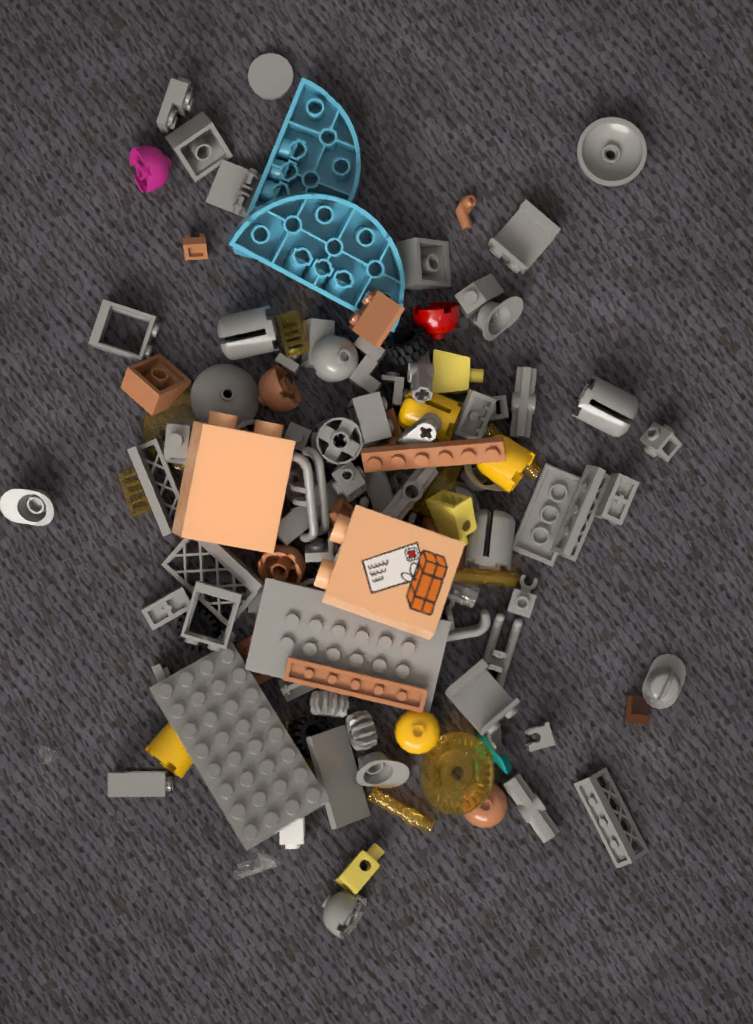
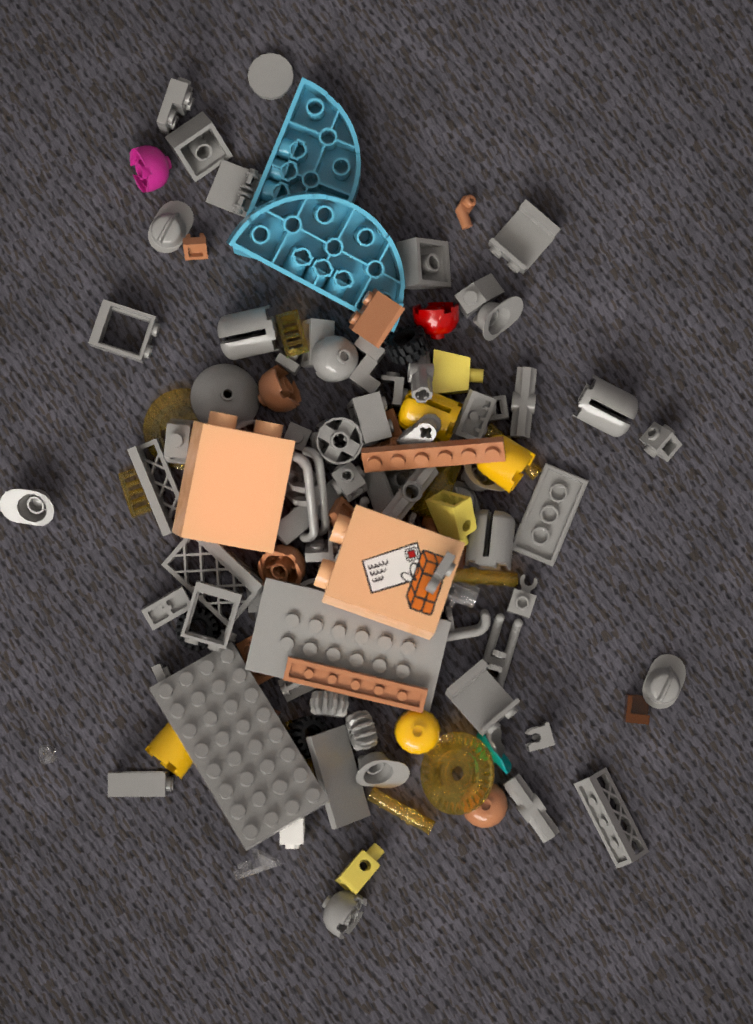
nougat slope [120,353,191,416] -> none
light grey fence [550,464,611,562] -> none
light grey dish [577,117,647,187] -> none
light grey hinge [595,473,640,525] -> none
none -> light grey piece [148,200,194,253]
none -> light grey plate [425,551,456,594]

